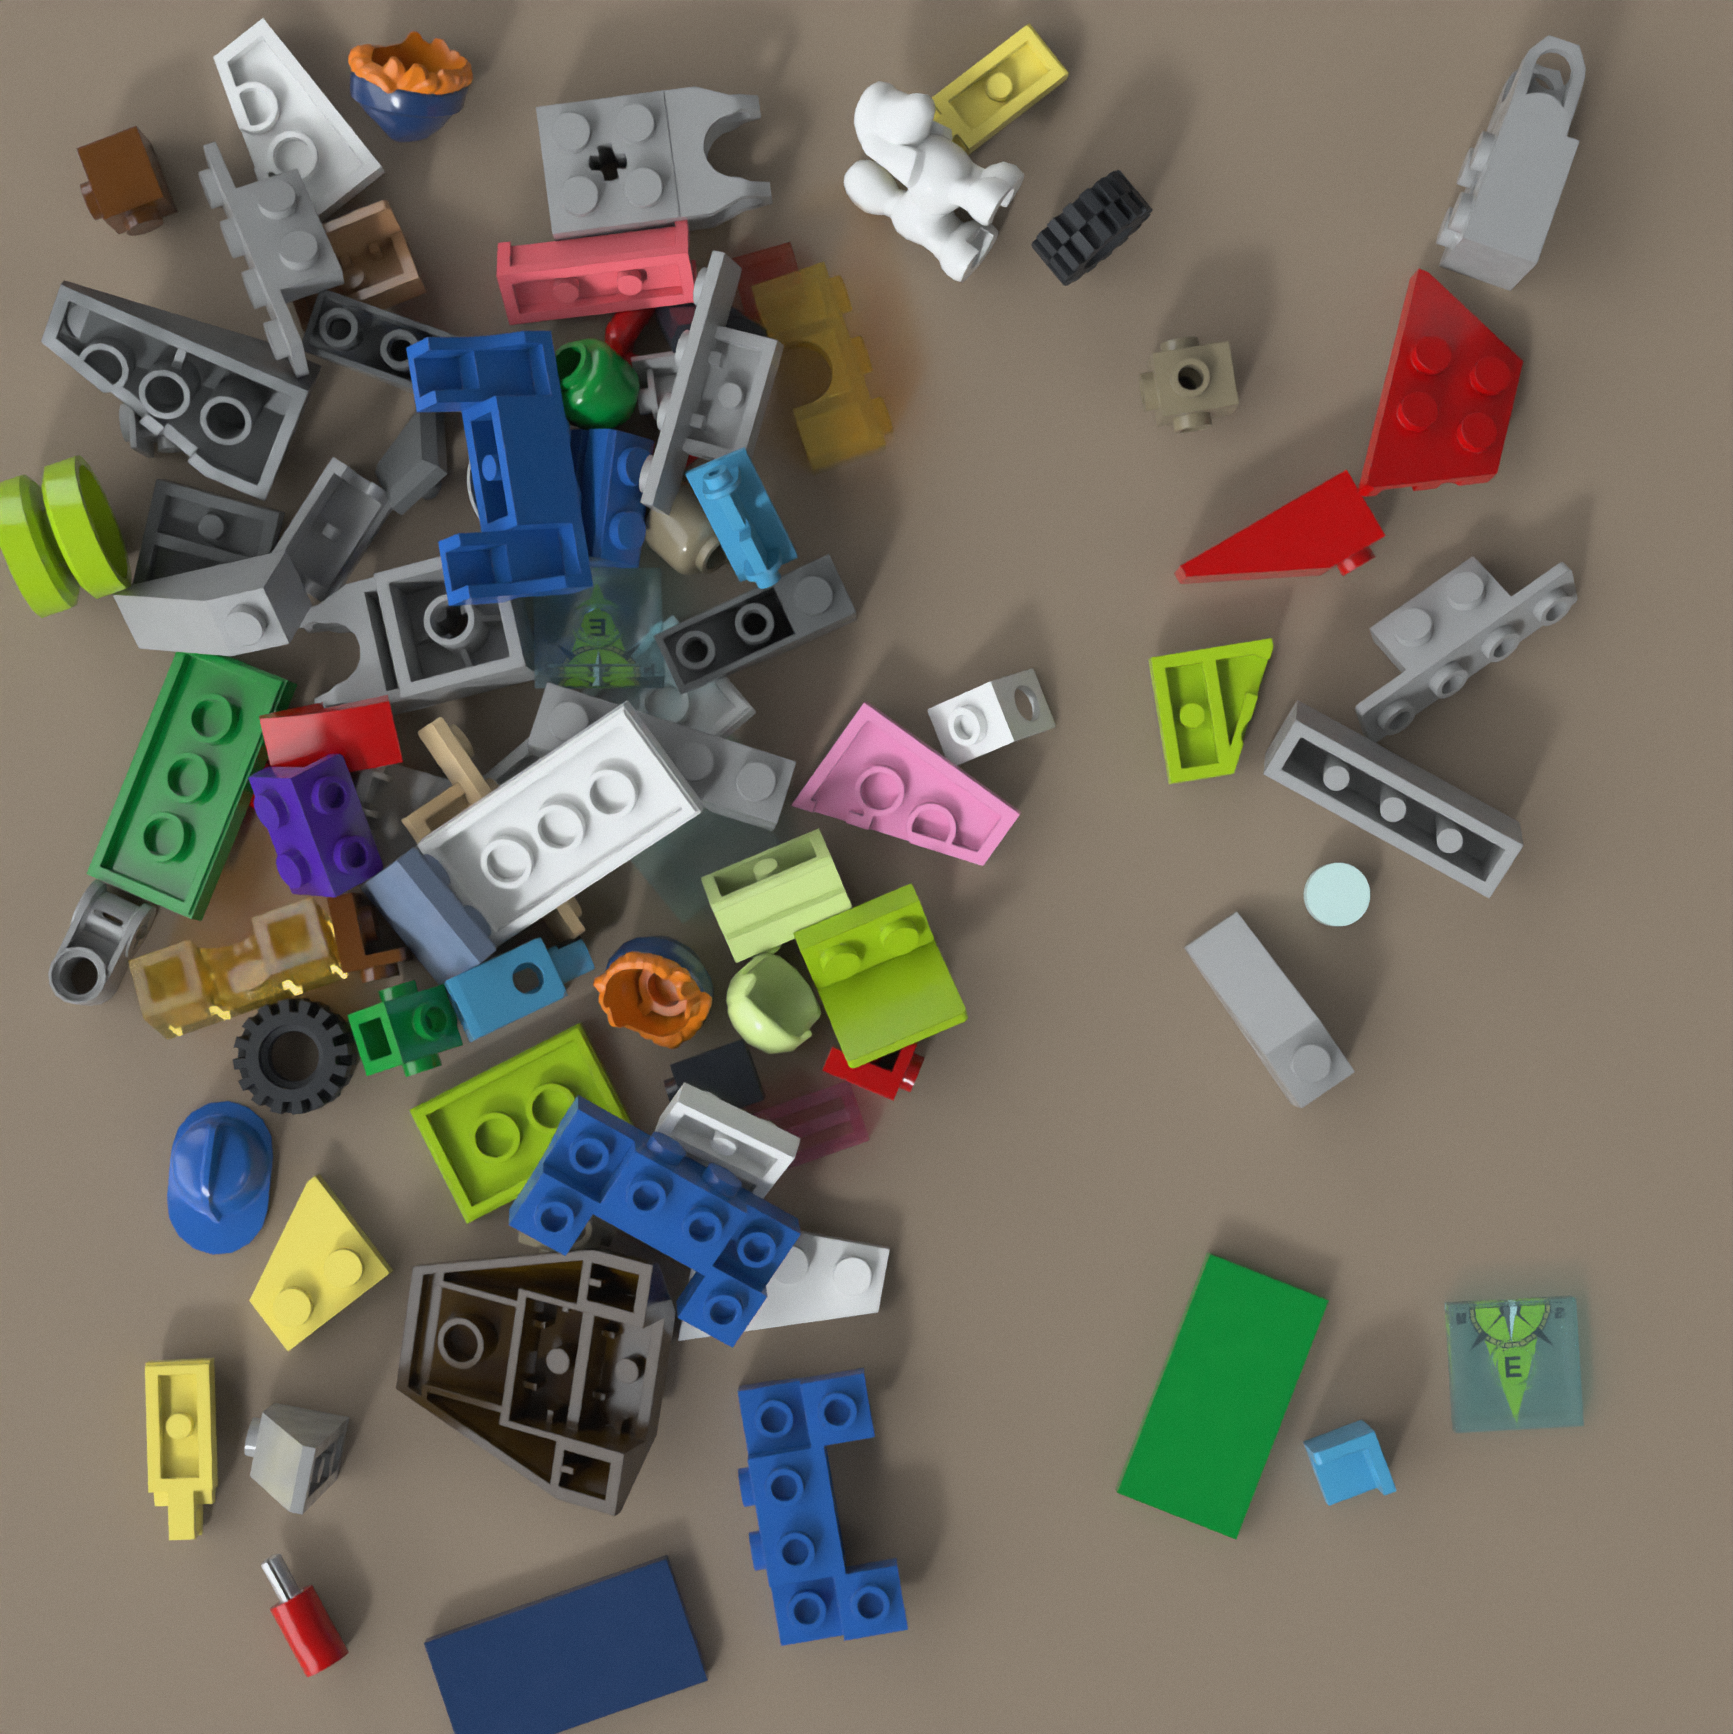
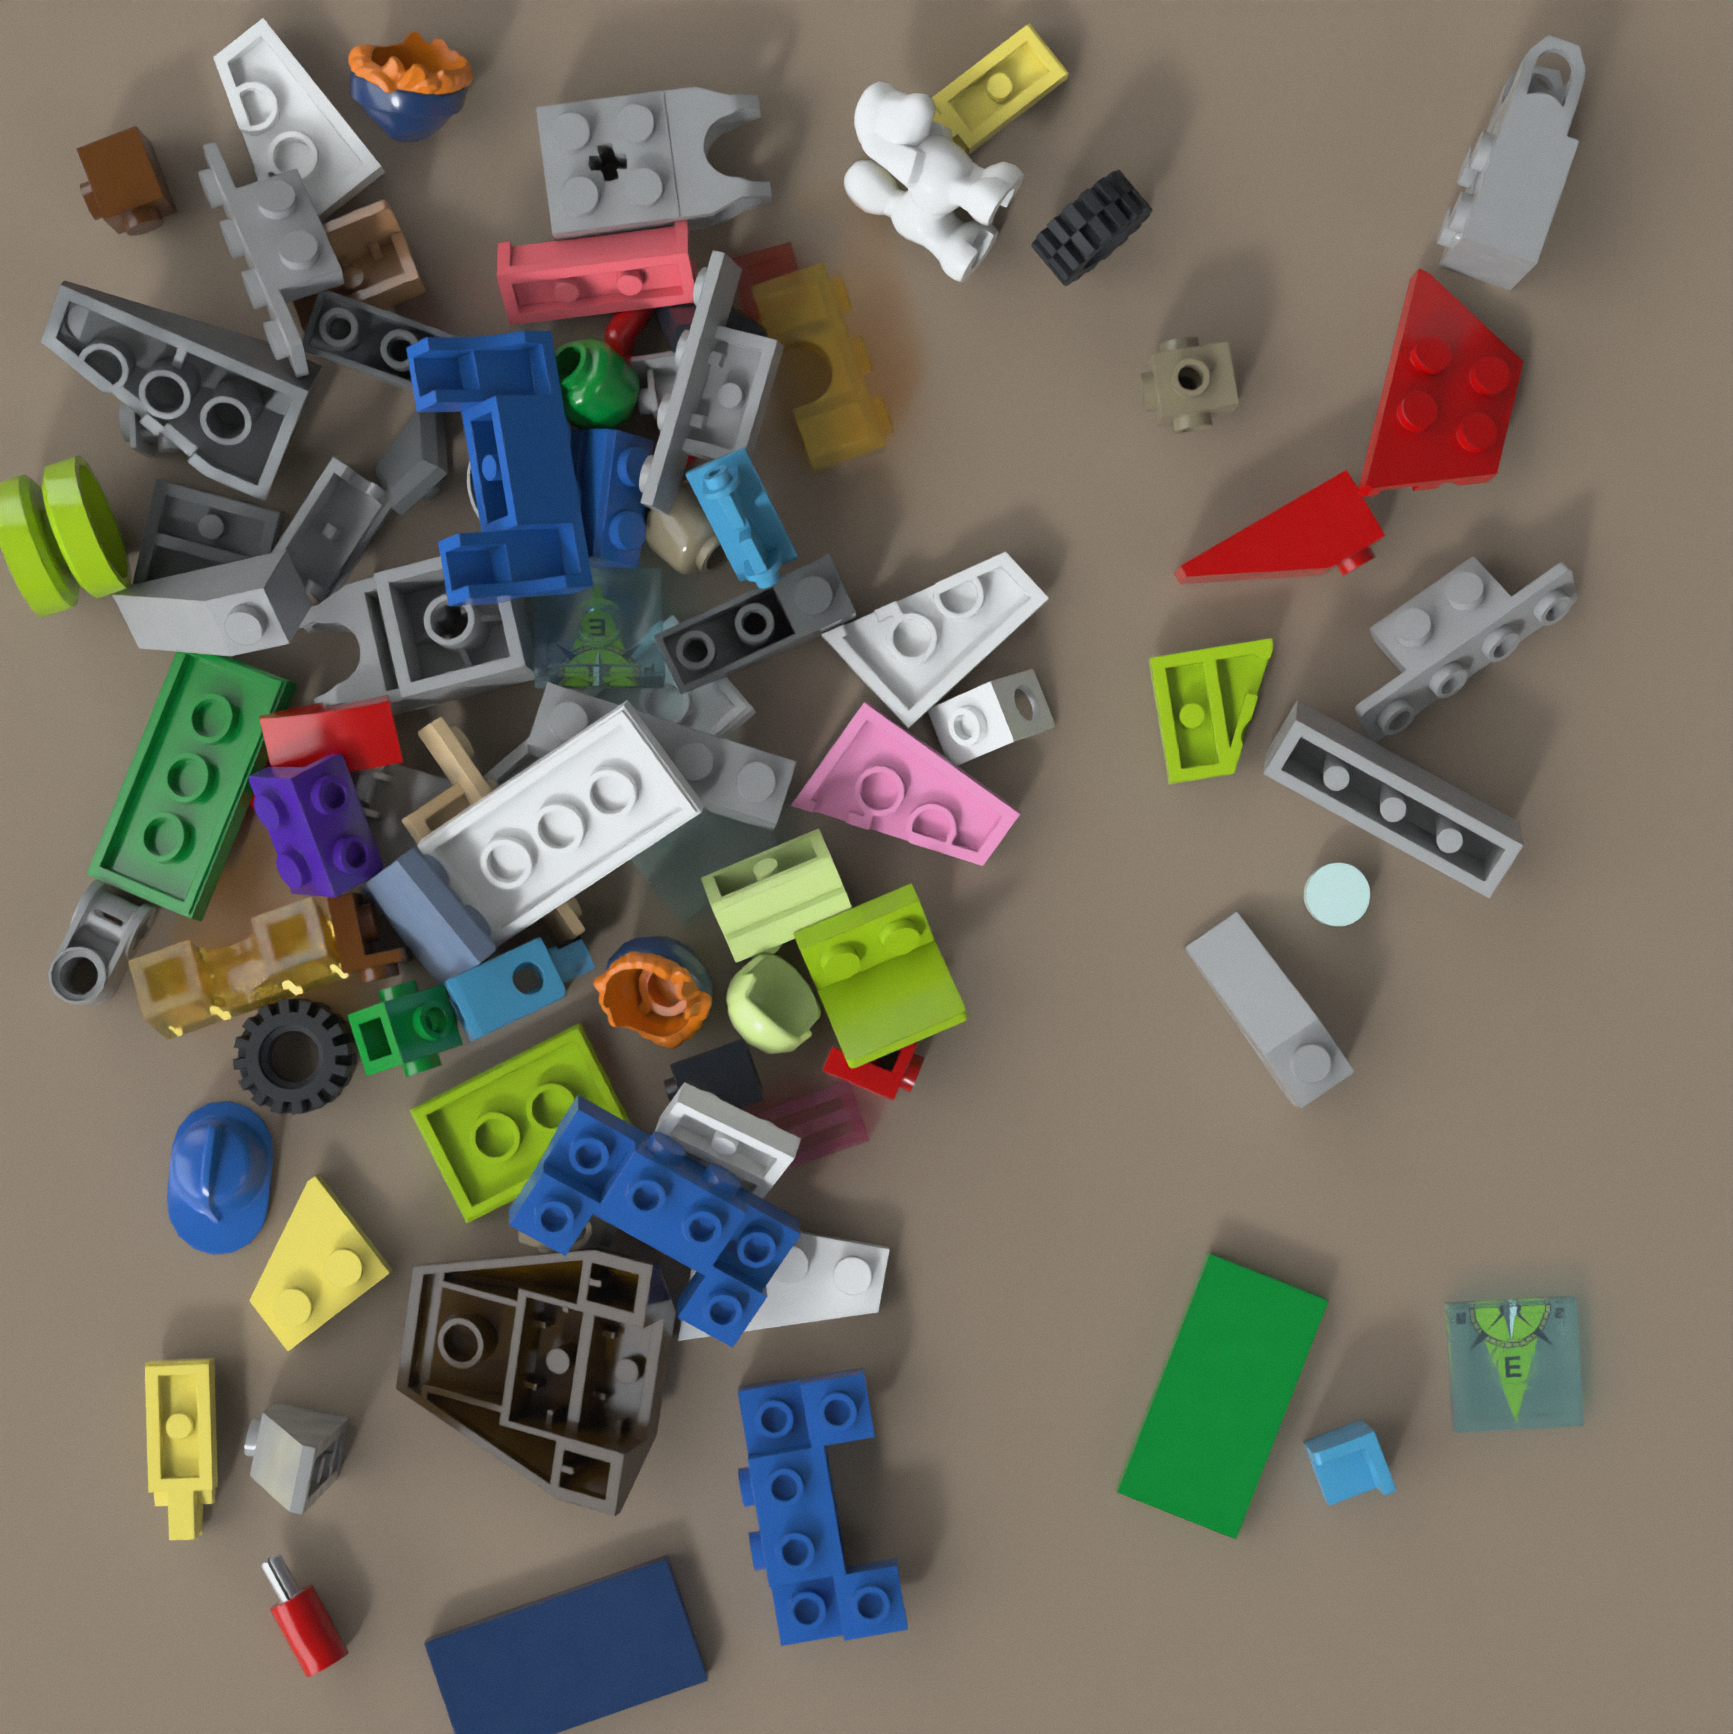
none -> white wing [822,551,1049,729]

